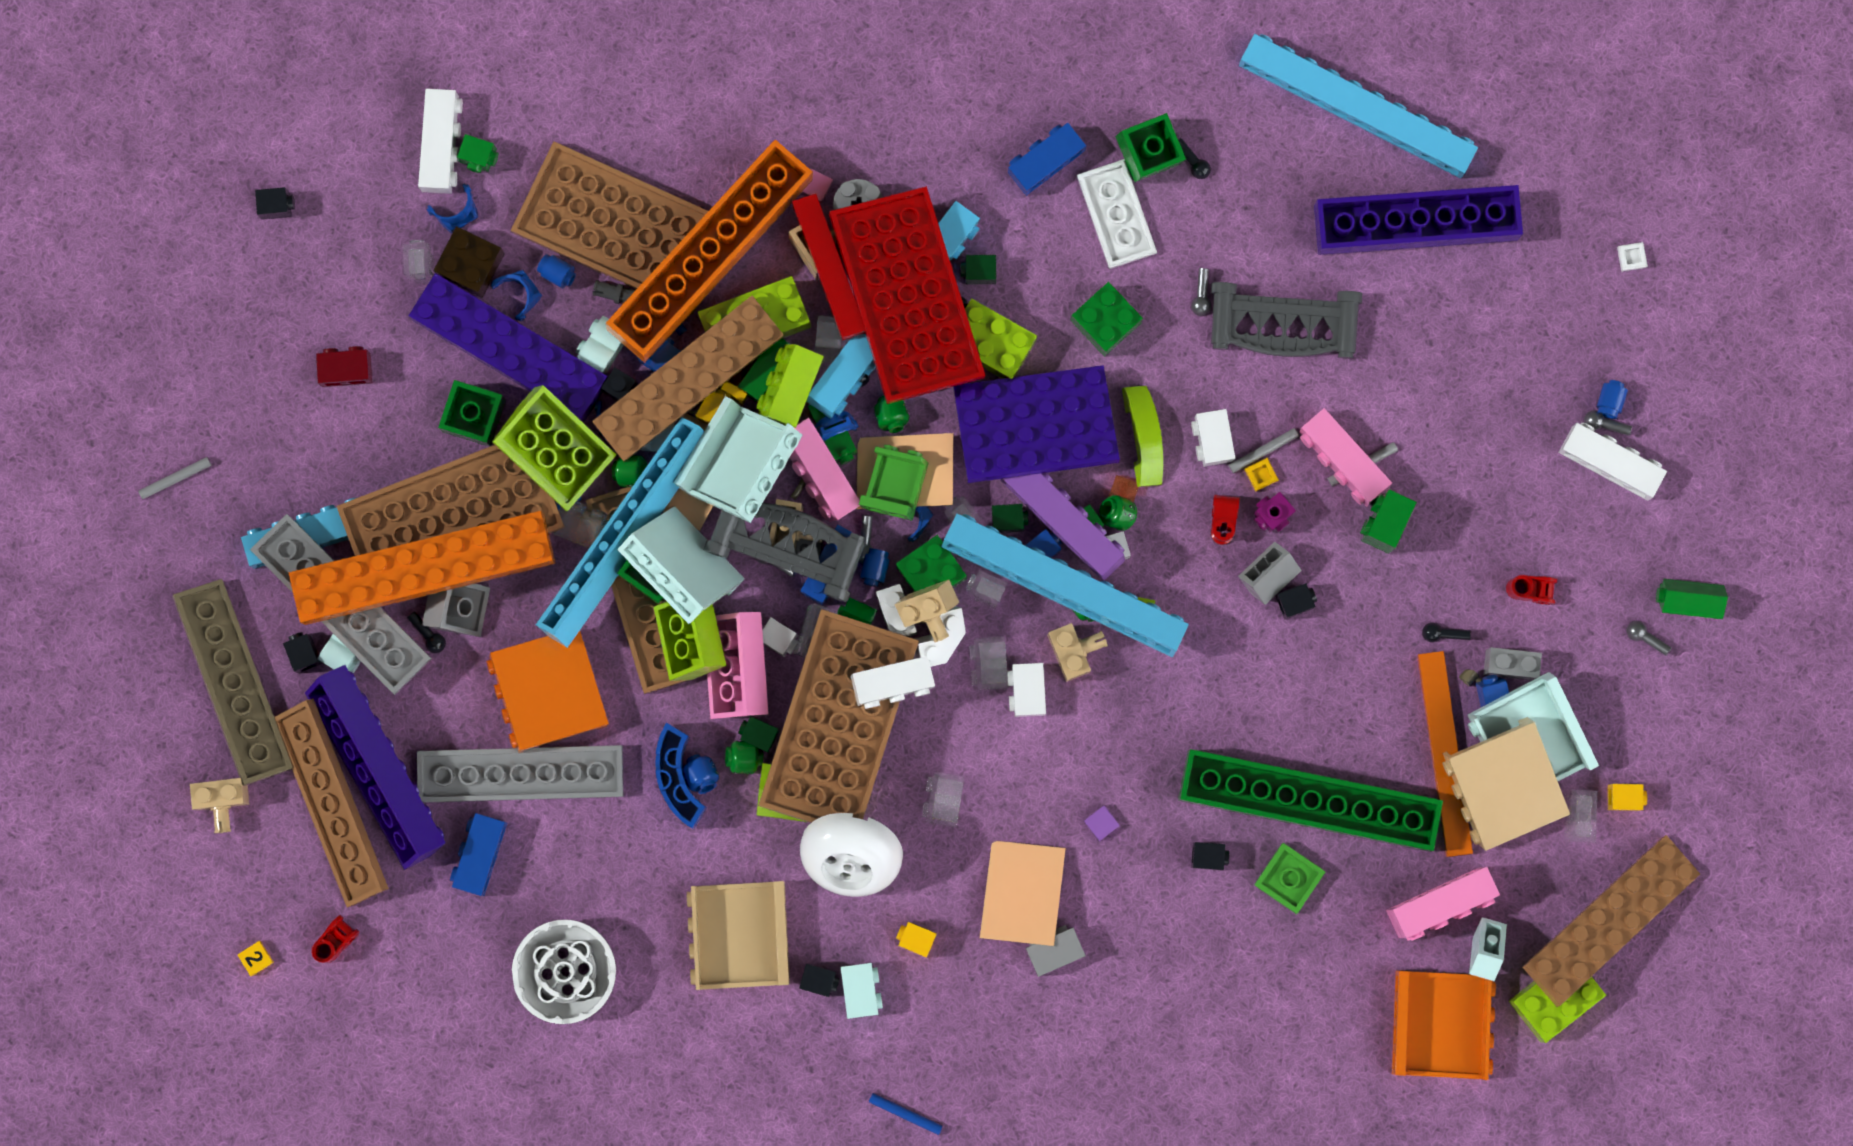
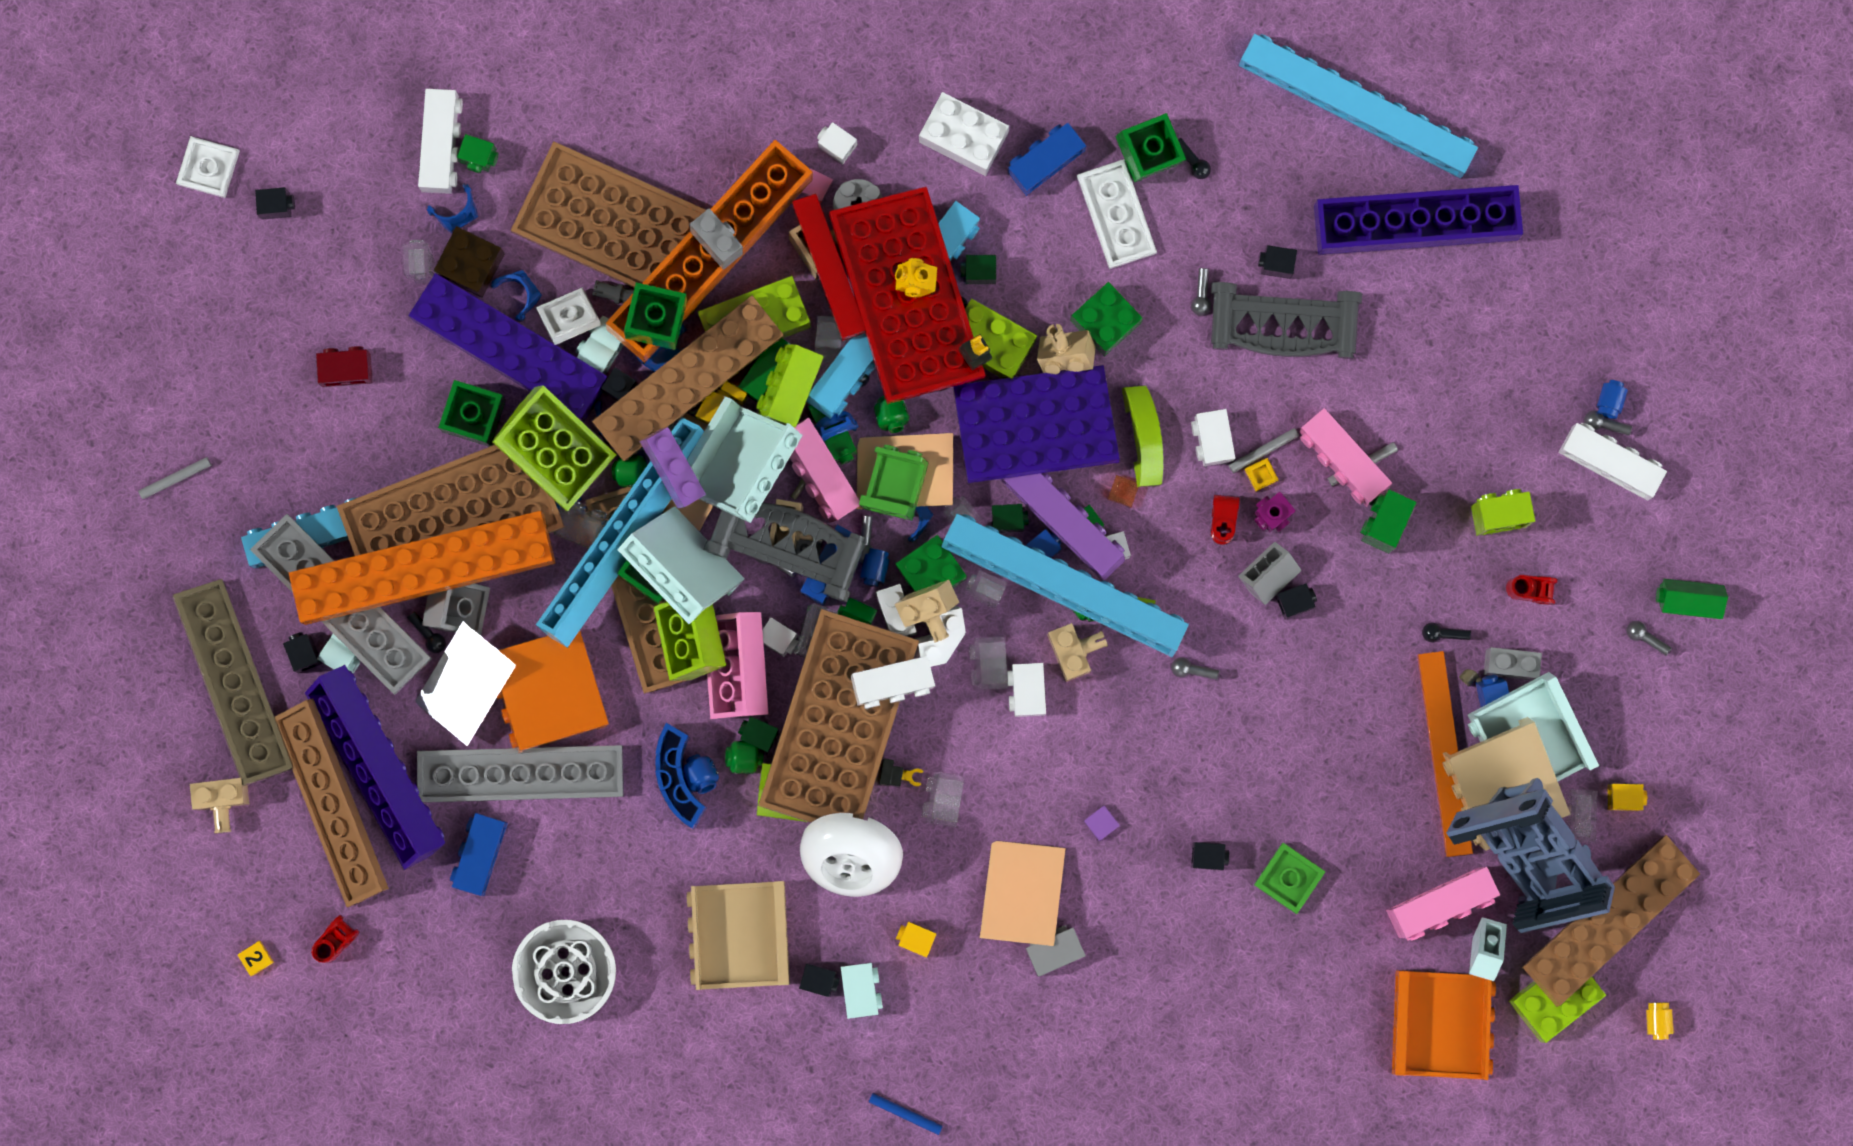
blue brick [537,254,576,289] -> none
green head [1099,495,1137,531] -> none
green brick [1178,749,1443,852] -> none
white tile [1617,242,1648,272] -> none
none -> white tile [176,136,240,198]
none -> sticker [416,622,516,746]
none -> white tile [536,287,601,345]
none -> green brick [624,282,687,350]
none -> medium lavender brick [640,427,706,508]
none -> light grey brick [690,208,743,270]
none -> white brick [817,122,857,165]
none -> pearl dark grey piece [879,758,923,787]
none -> yellow brick [895,258,937,297]
none -> white brick [919,92,1009,176]
none -> pearl dark grey piece [959,334,992,371]
none -> tan brick [1037,324,1096,374]
none -> flat silver bar [1171,657,1220,680]
none -> black brick [1258,245,1297,279]
none -> sand blue container [1446,778,1615,933]
none -> lime brick [1471,489,1535,536]
none -> yellow brick [1646,1002,1674,1040]

